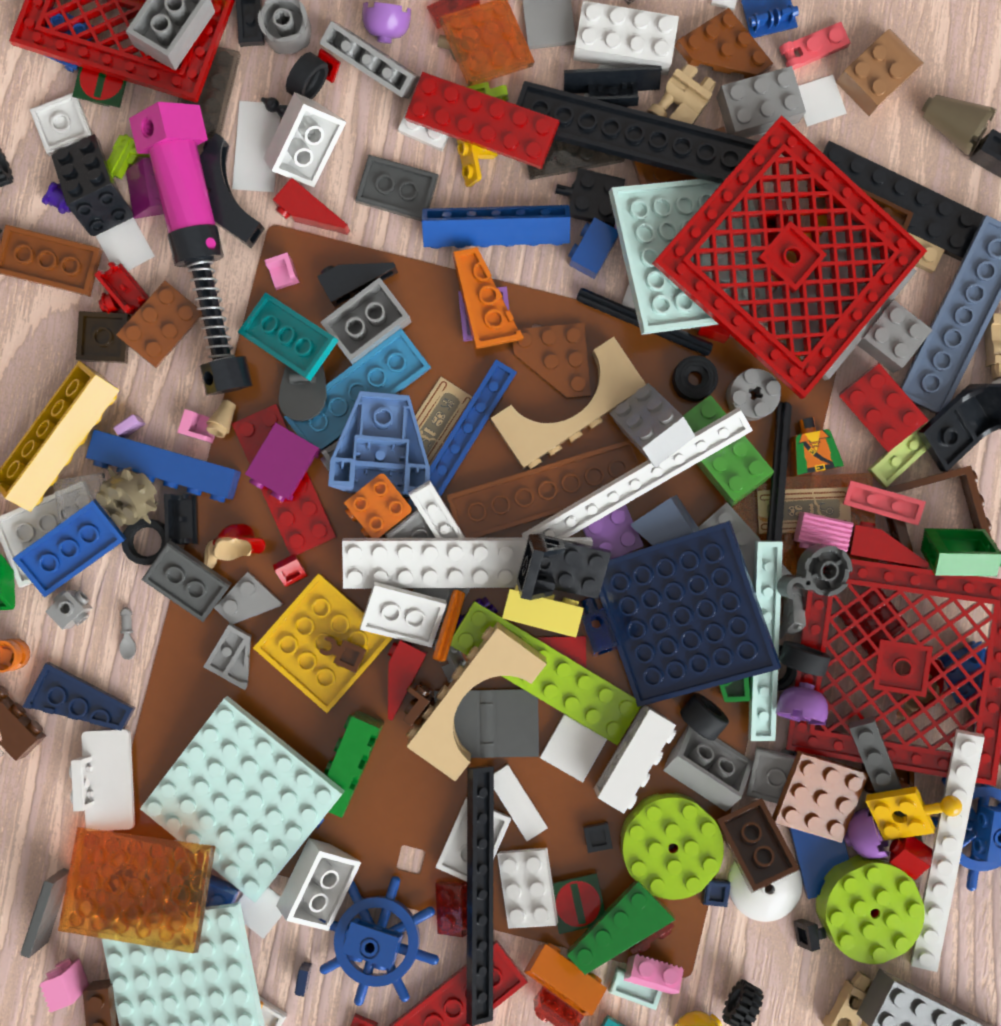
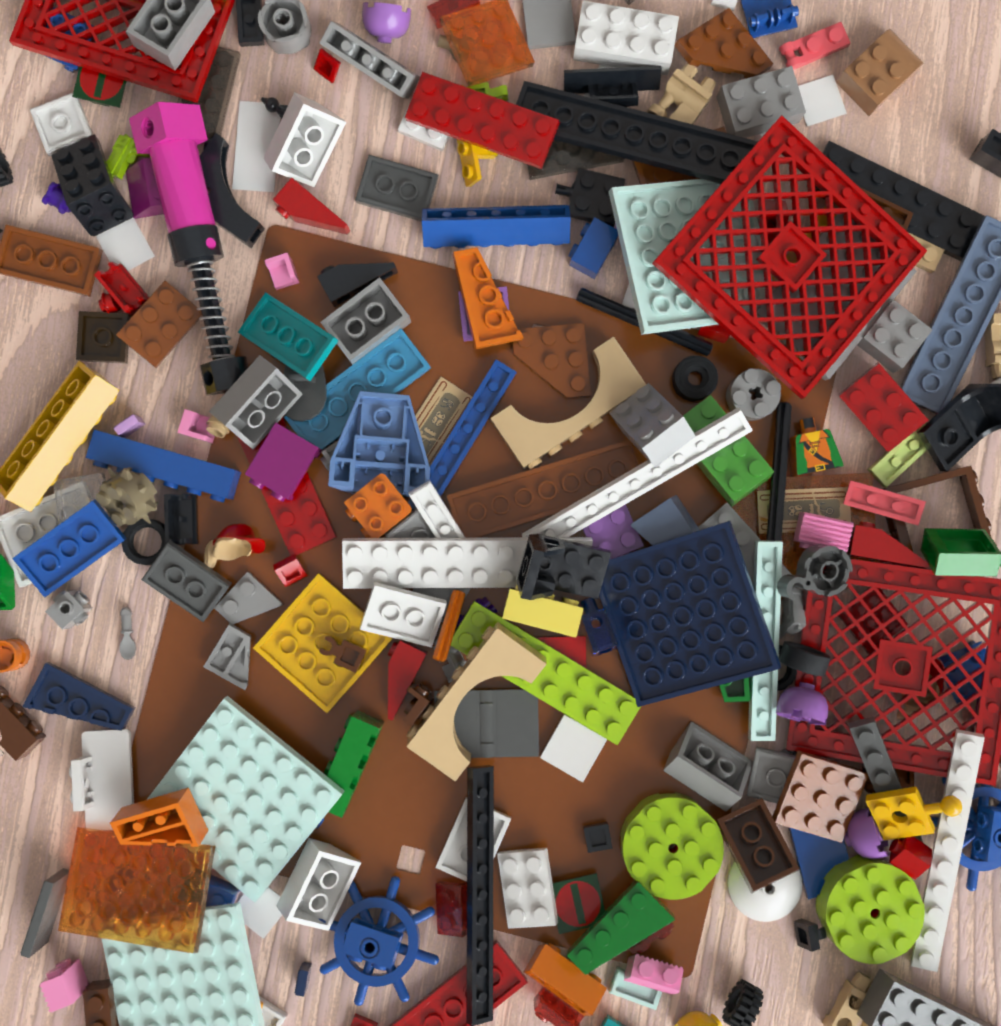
black tyre [285,52,329,100] -> none
white tile [494,764,548,841] -> none
white brick [594,705,676,814] -> none
black tyre [680,694,729,741] -> none
dark blue tile [701,878,731,907] -> none
dark tan cone [922,95,997,155] -> none
none -> orange wedge [110,787,209,847]
none -> light grey brick [209,355,303,450]

